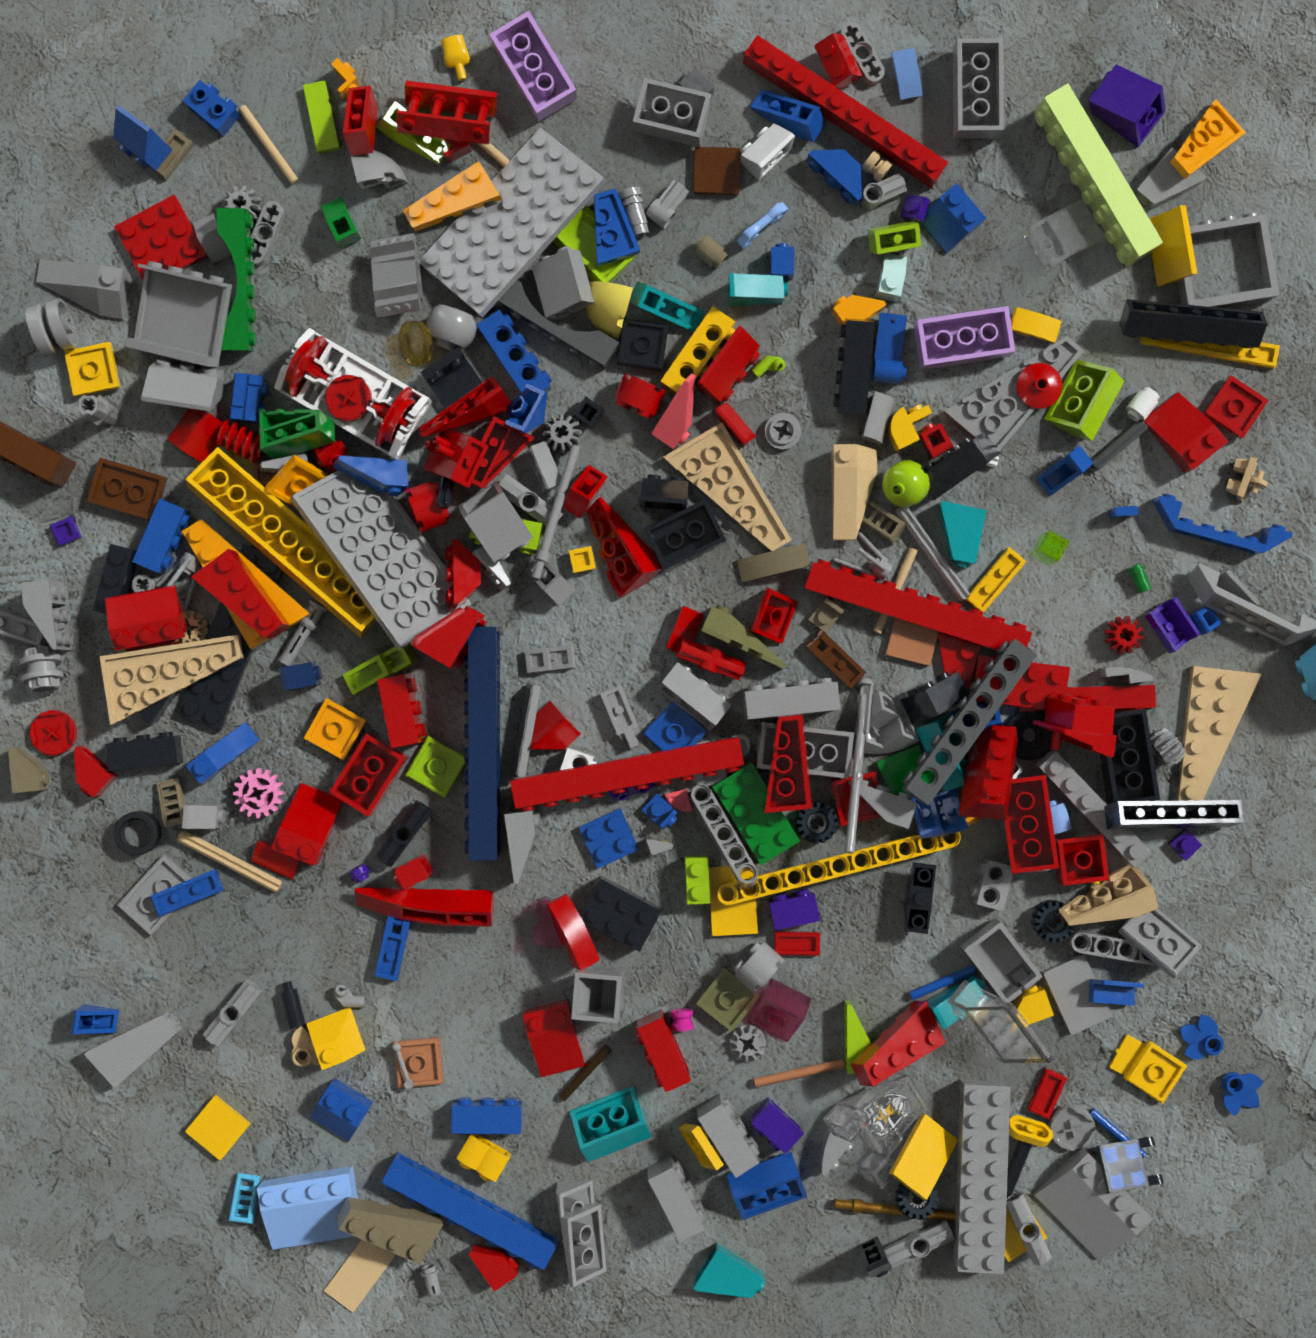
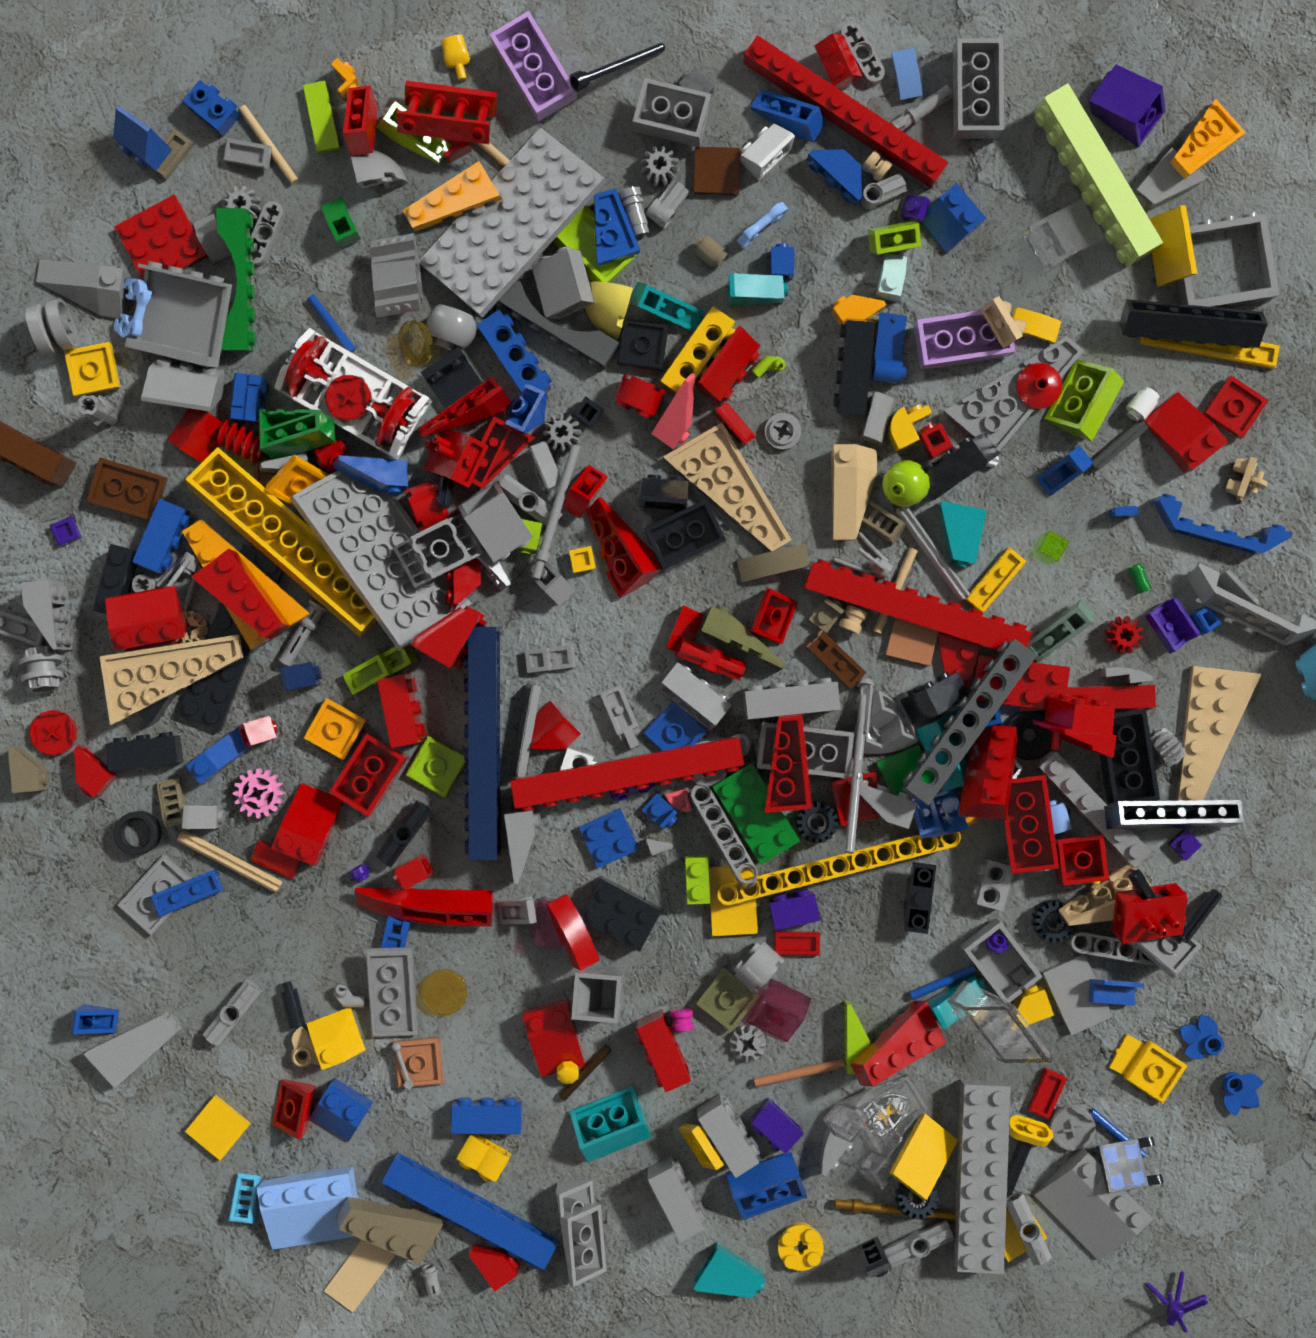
none -> light blue helmet [114,277,152,338]
none -> light grey tile [223,138,272,170]
none -> brick [238,716,277,748]
none -> red slope [272,1079,316,1139]
none -> blue bar [307,294,356,353]
none -> light grey tile [365,947,418,1037]
none -> light grey slope [393,514,484,588]
none -> clear yellow tile [422,969,468,1015]
none -> light grey slope [497,897,537,924]
none -> yellow tile [557,1061,579,1084]
none -> black piece [569,43,666,92]
none -> light grey gear [641,146,679,186]
none -> yellow plate [777,1222,824,1271]
none -> tan wheel [838,605,868,635]
none -> light grey pin [890,85,953,131]
none -> tan tile [980,296,1026,349]
none -> dark purple plate [986,932,1009,954]
none -> sand green slope [1027,599,1096,663]
none -> red piece [1112,869,1188,944]
none -> dark purple plant [1146,1271,1208,1332]
none -> black axle [1178,889,1222,943]

